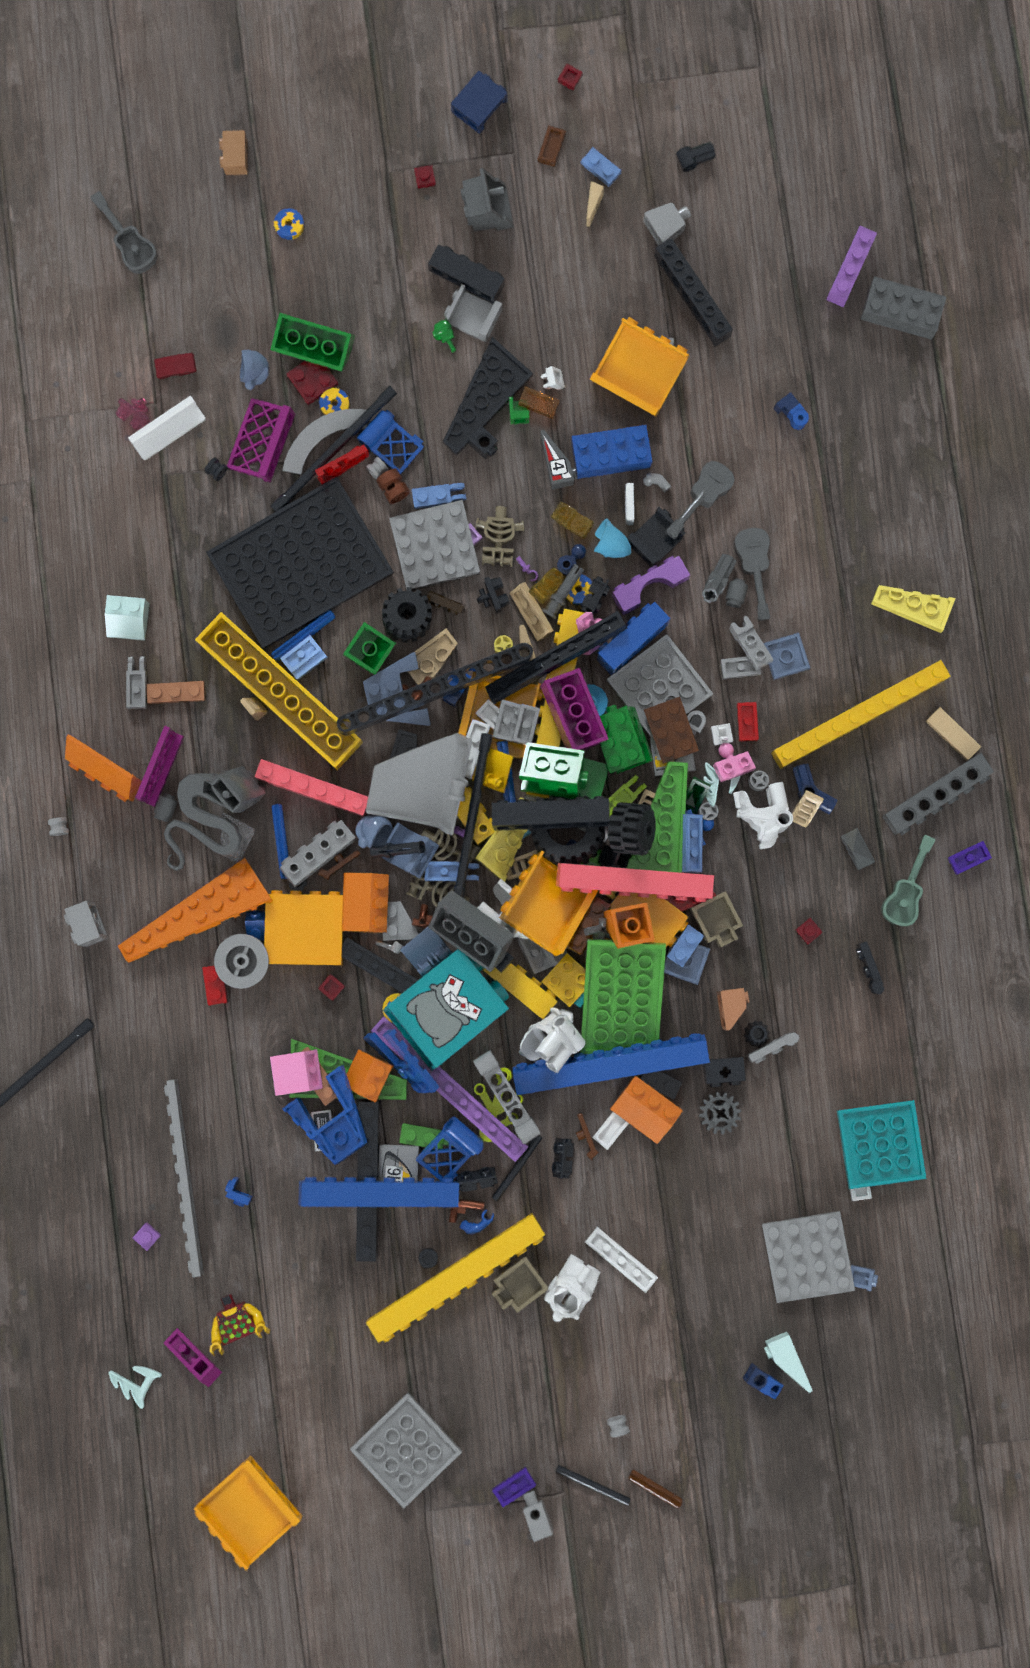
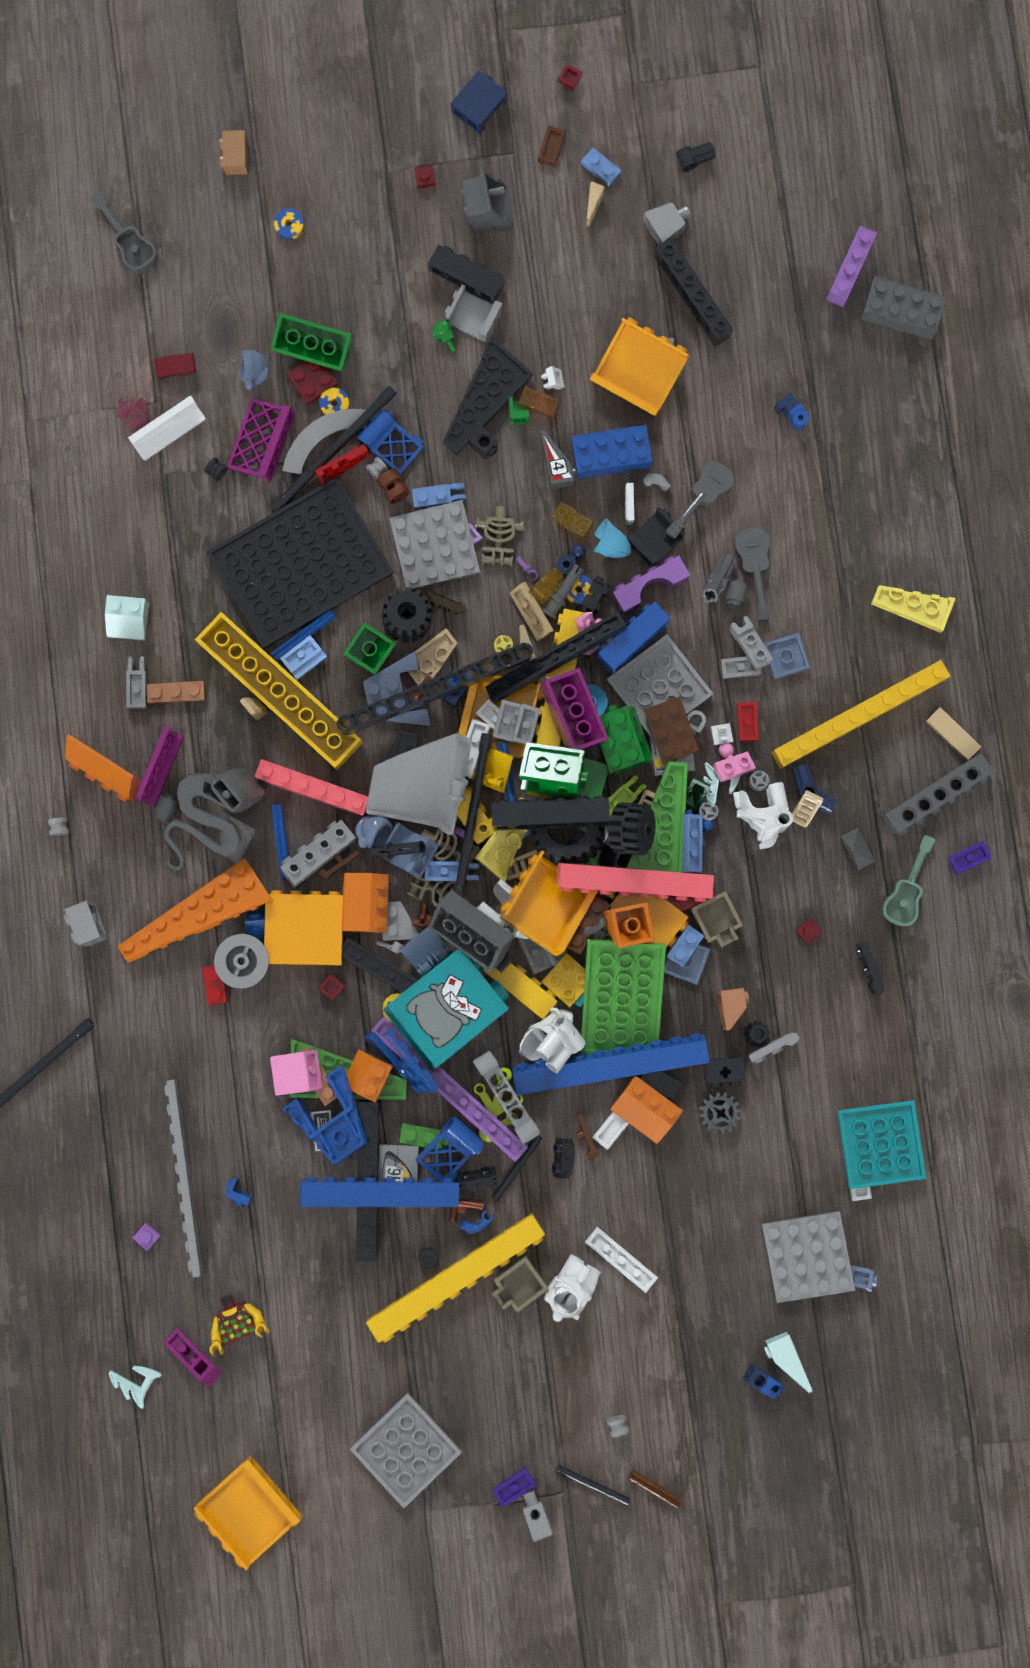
black hips [476,577,510,614] -> none

